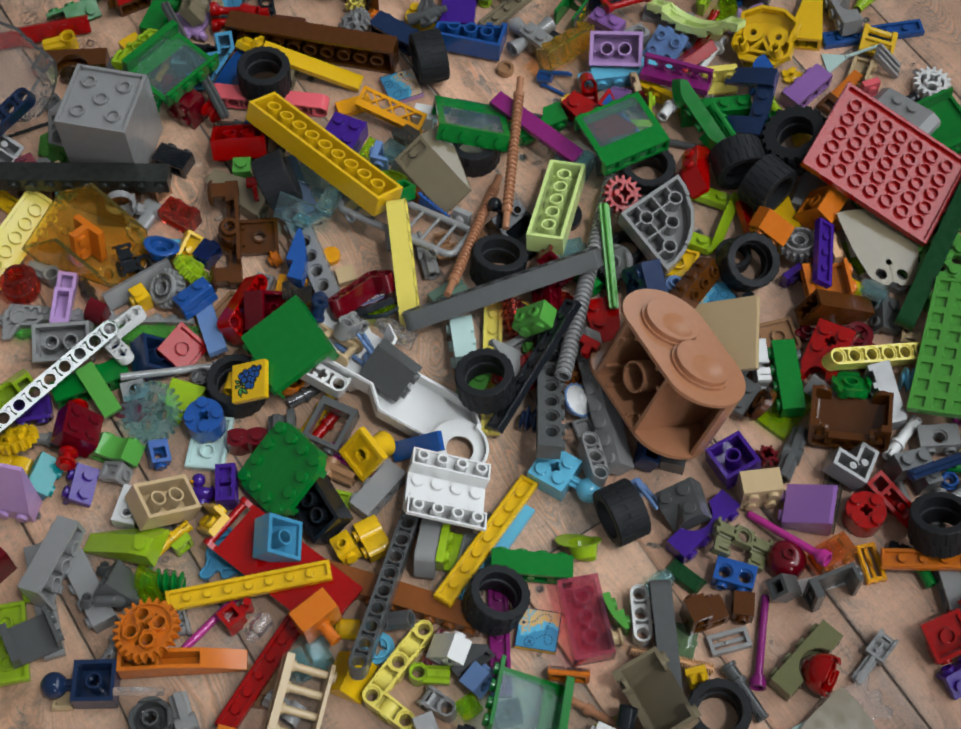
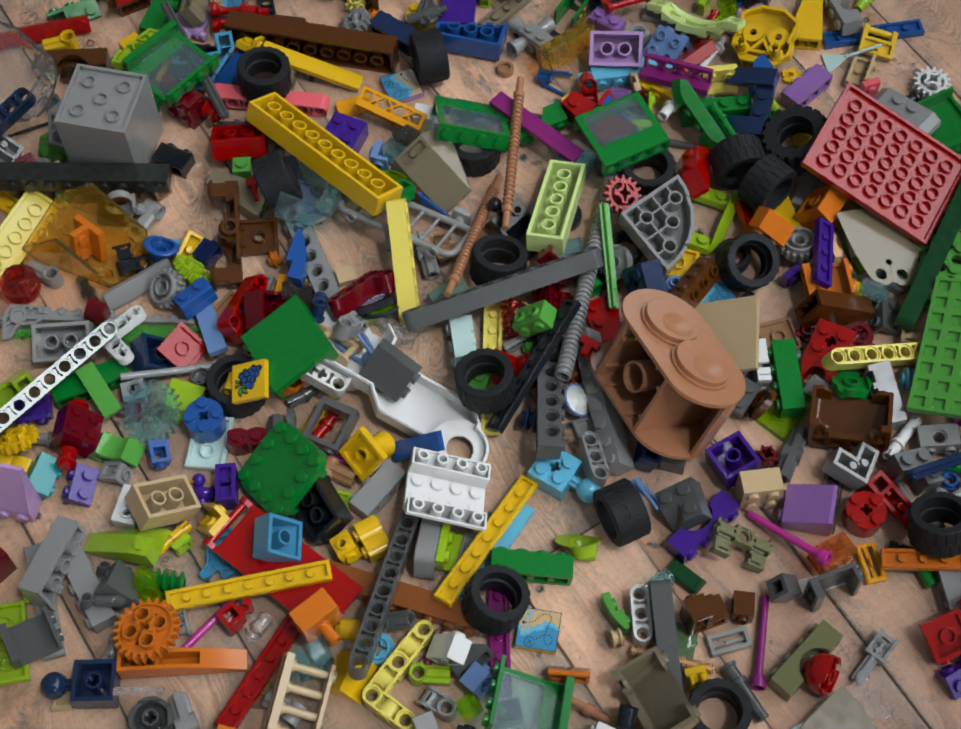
lavender slope [49,271,79,323] -> none
yellow brick [128,282,154,312] -> none
clear red brick [157,196,202,234] -> none
light orange tile [323,246,341,265] -> none
clear neon green tile [359,136,376,158] -> none
light grey tile [488,339,520,379] -> none
clear pink brick [556,573,616,667] -> none
blue brick [710,555,758,592] -> none
dark red cylinder [765,540,807,579] -> none
piece [816,70,864,115] -> none
light grey tile [874,43,901,79] -> none

